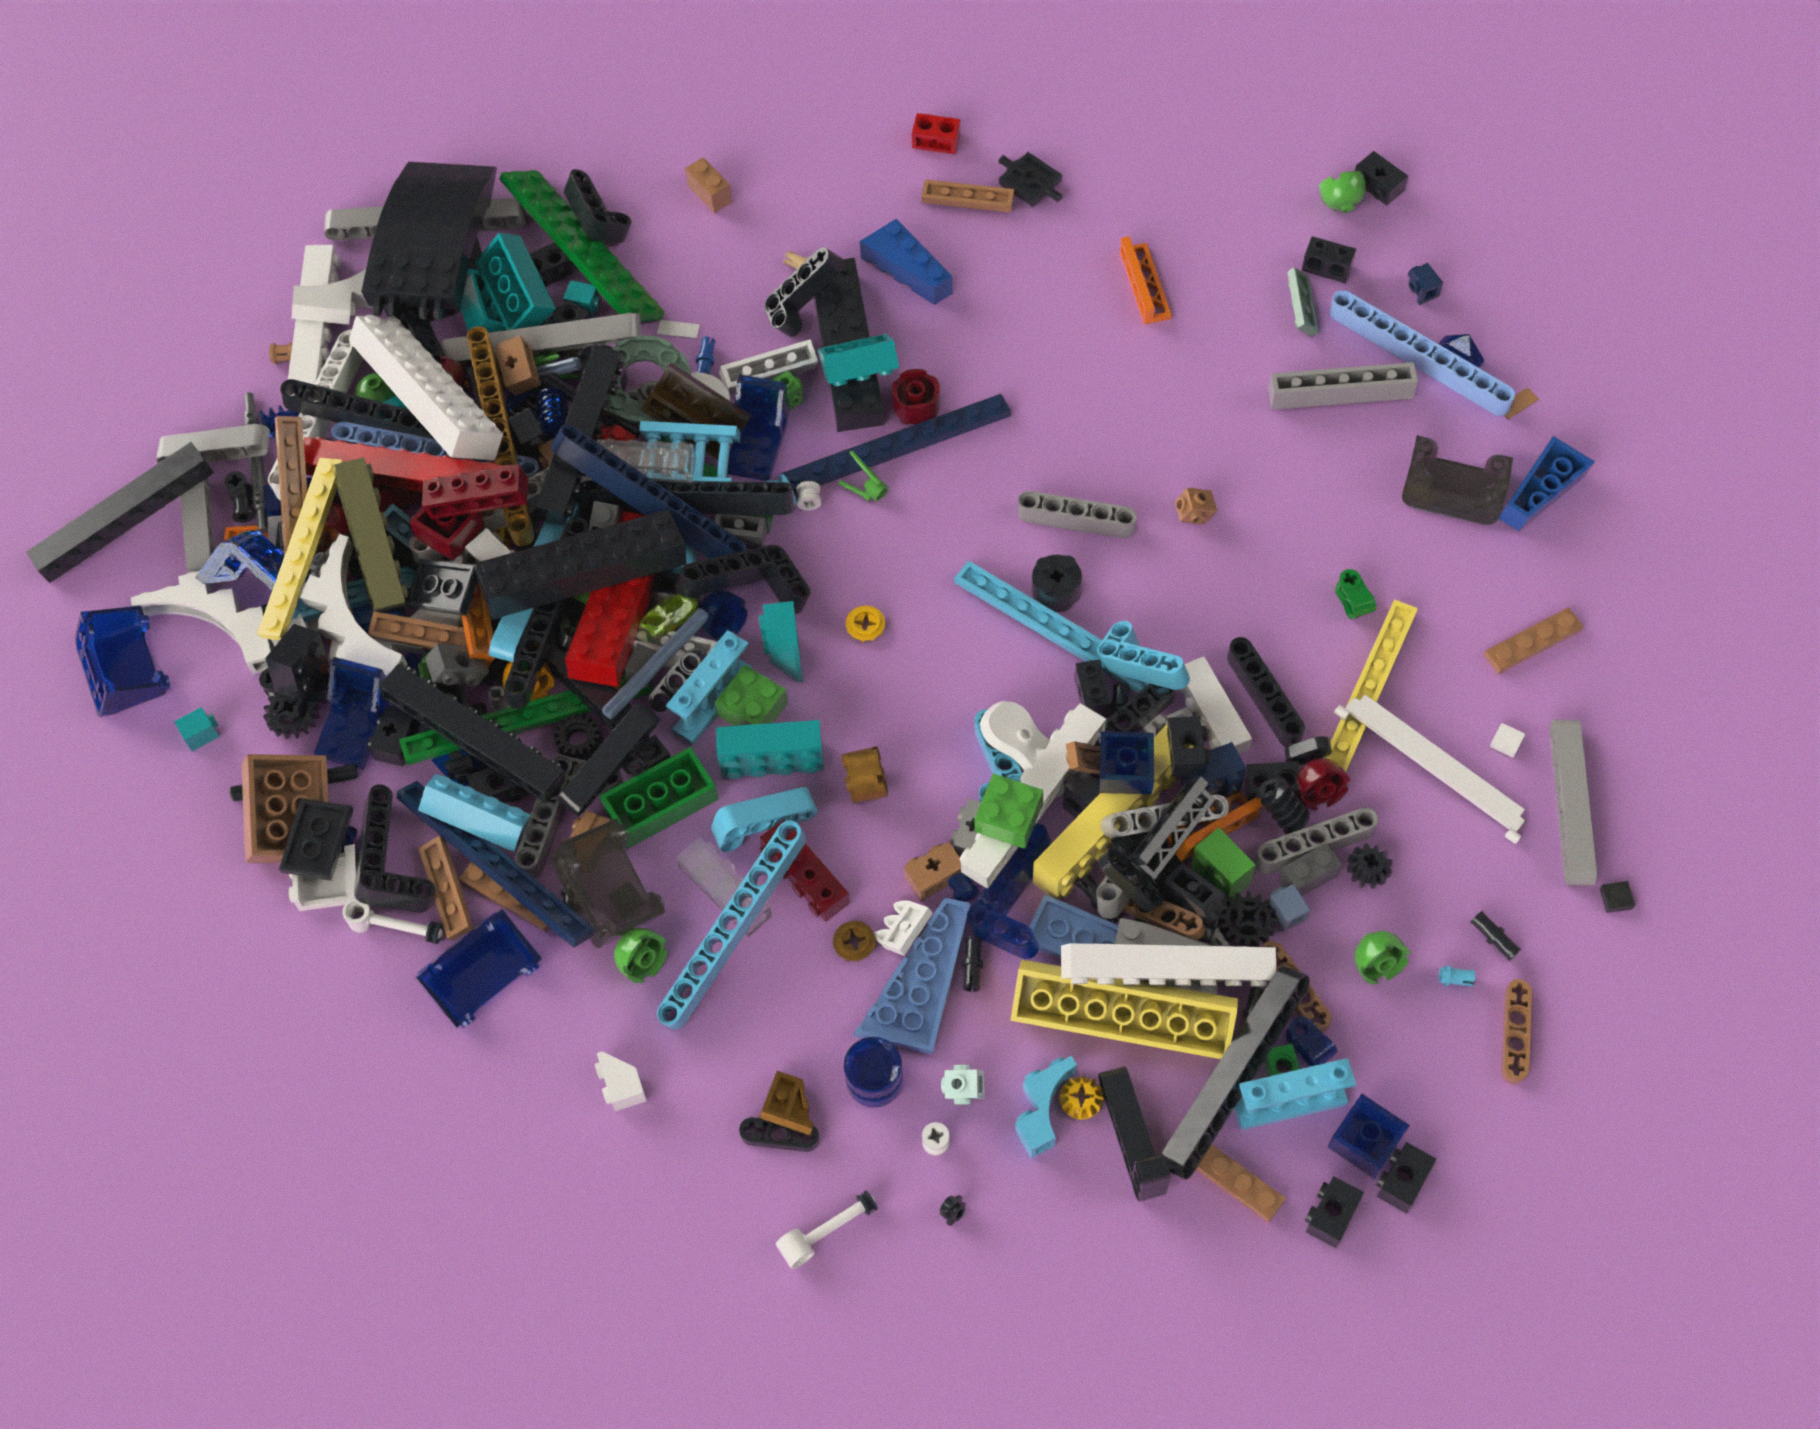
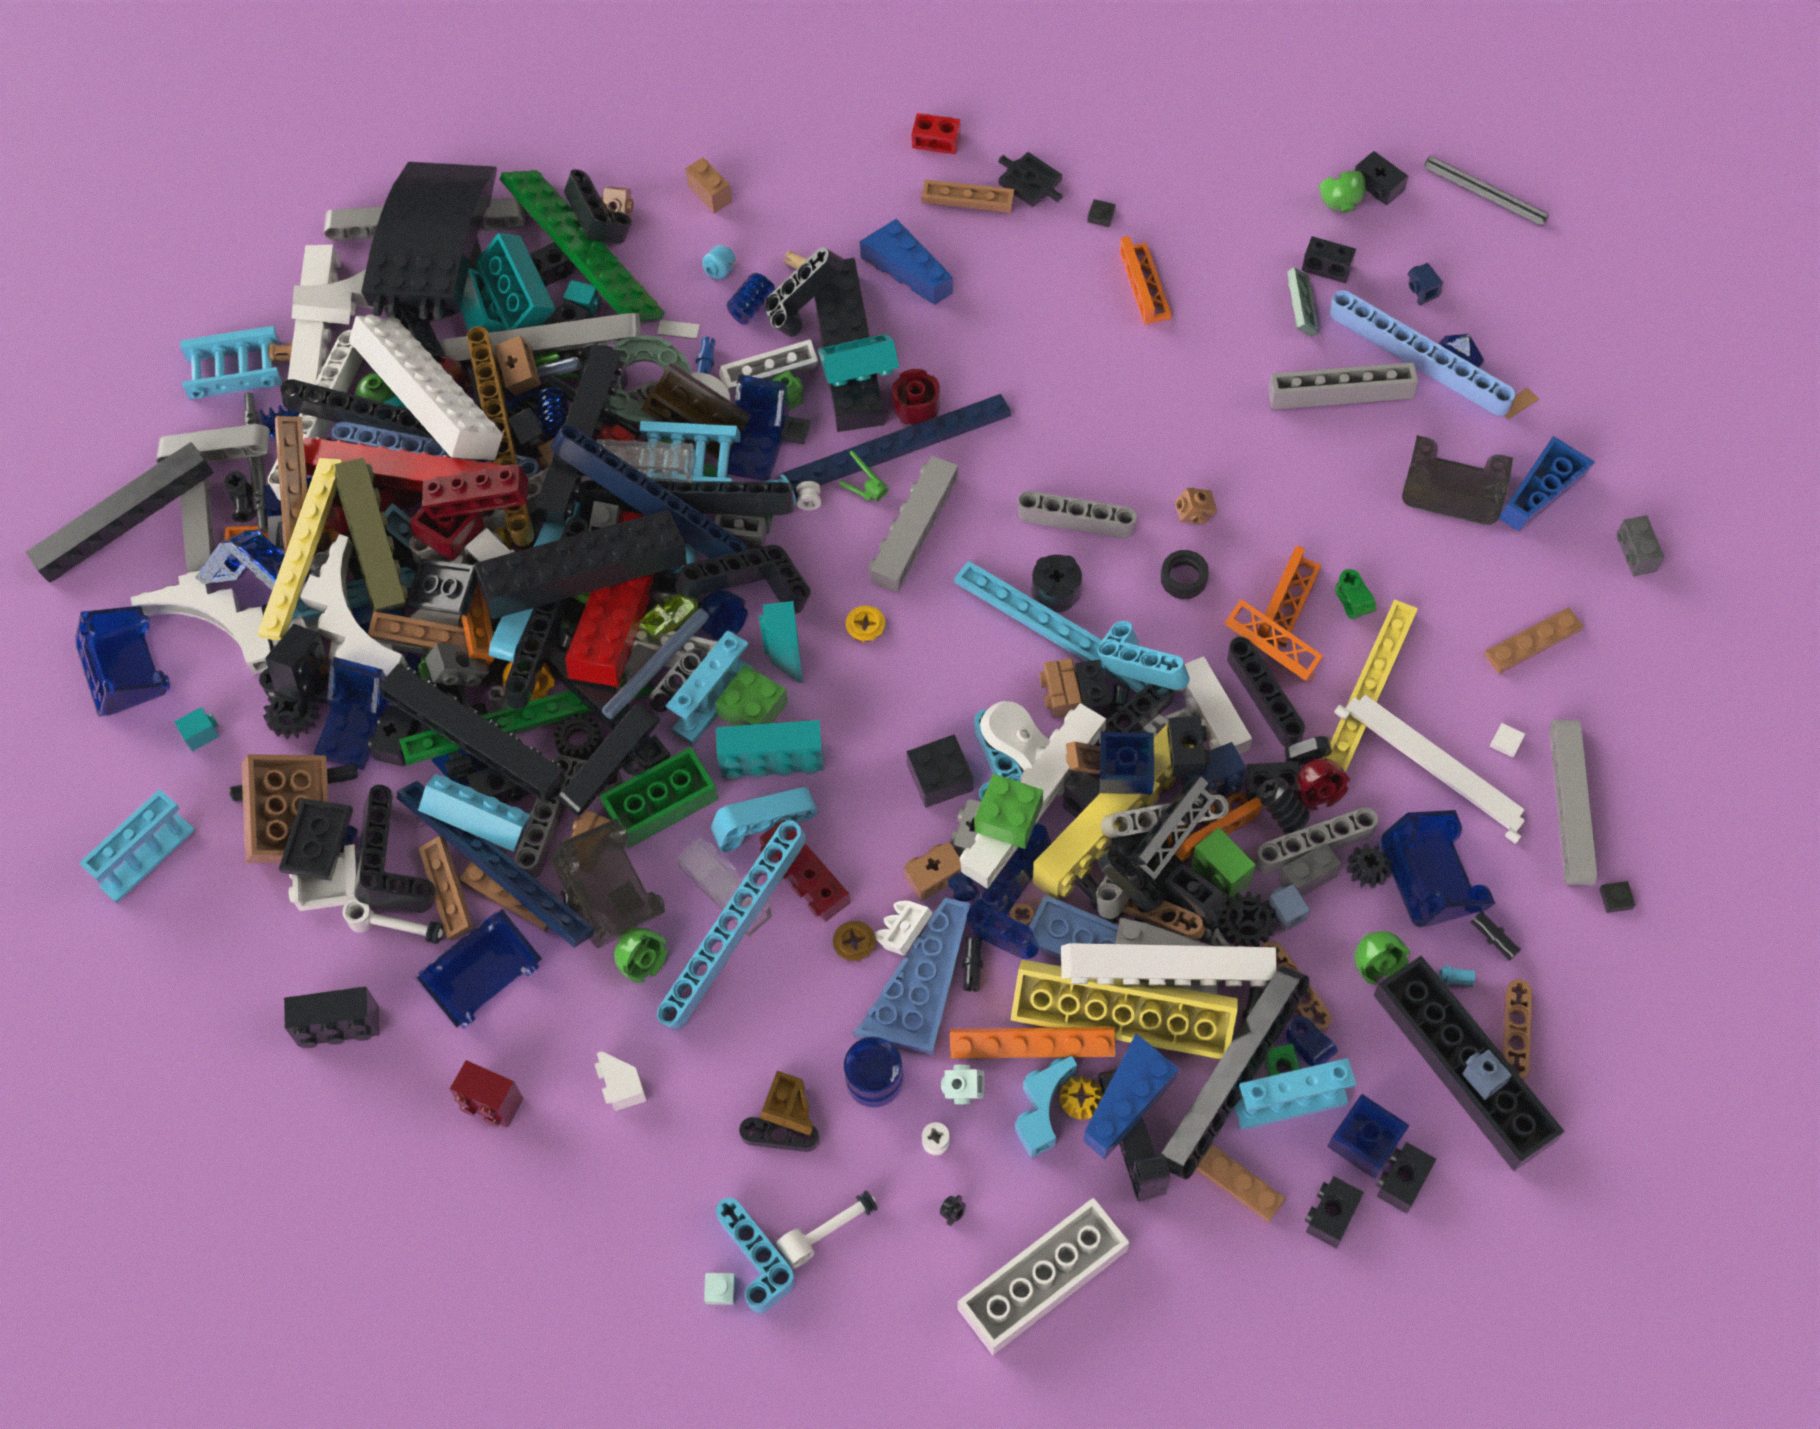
pearl gold brick [841,746,888,803] -> none
none -> medium azure fence [79,789,195,903]
none -> medium azure fence [180,326,283,399]
none -> black brick [284,986,380,1048]
none -> dark red brick [449,1060,524,1127]
none -> medium nougat brick [601,186,634,216]
none -> medium azure head [702,245,736,280]
none -> light aqua plate [704,1273,735,1304]
none -> medium azure beam [716,1198,795,1313]
none -> clear blue piece [726,273,775,324]
none -> pearl dark grey plate [781,416,810,445]
none -> light grey brick [868,456,958,593]
none -> black brick [906,734,973,808]
none -> orange plate [950,1027,1116,1058]
none -> white brick [958,1198,1130,1355]
none -> medium nougat bush [1010,903,1034,930]
none -> medium nougat brick [1039,658,1083,718]
none -> blue wedge [1083,1034,1179,1160]
none -> pearl dark grey plate [1087,199,1116,227]
none -> black tyre [1161,550,1209,599]
none -> orange fence [1224,599,1324,682]
none -> orange fence [1258,545,1322,647]
none -> black brick [1374,955,1565,1171]
none -> clear blue windscreen [1381,810,1495,927]
none -> axle [1424,156,1549,226]
none -> sand blue brick [1463,1049,1512,1100]
none -> dark grey brick [1616,515,1664,577]

